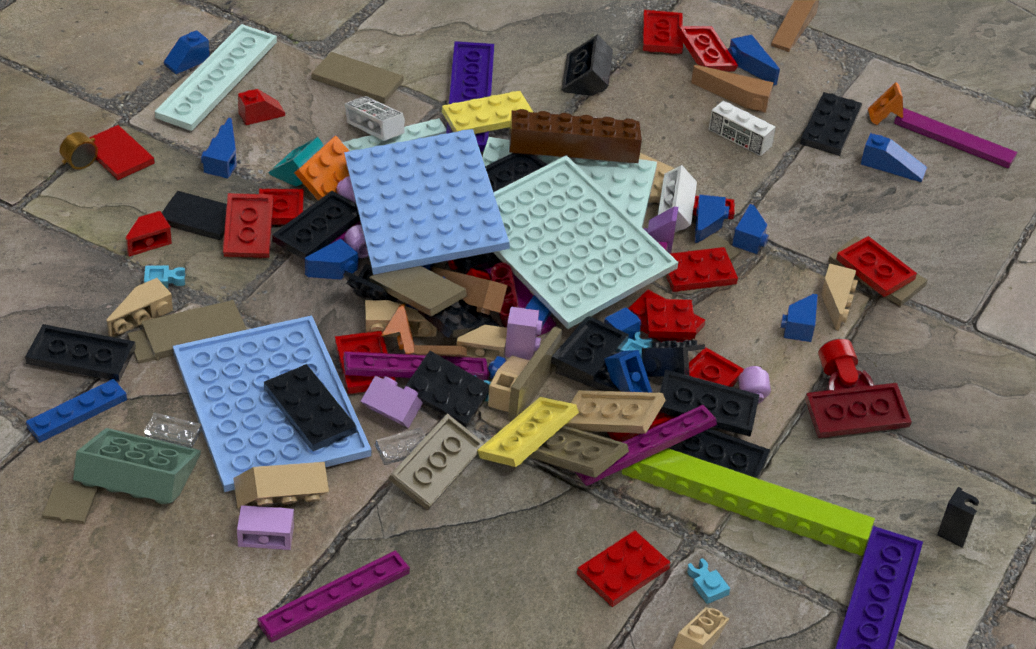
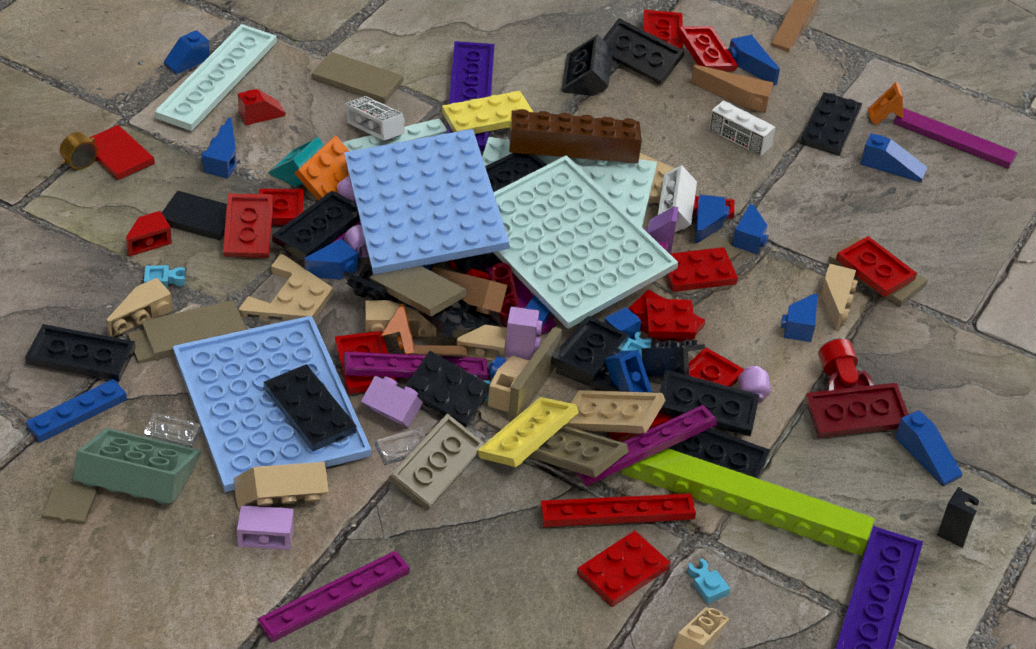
none -> tan wing [239,254,333,321]
none -> red plate [540,493,696,527]
none -> black plate [603,18,685,85]
none -> blue slope [895,410,963,486]

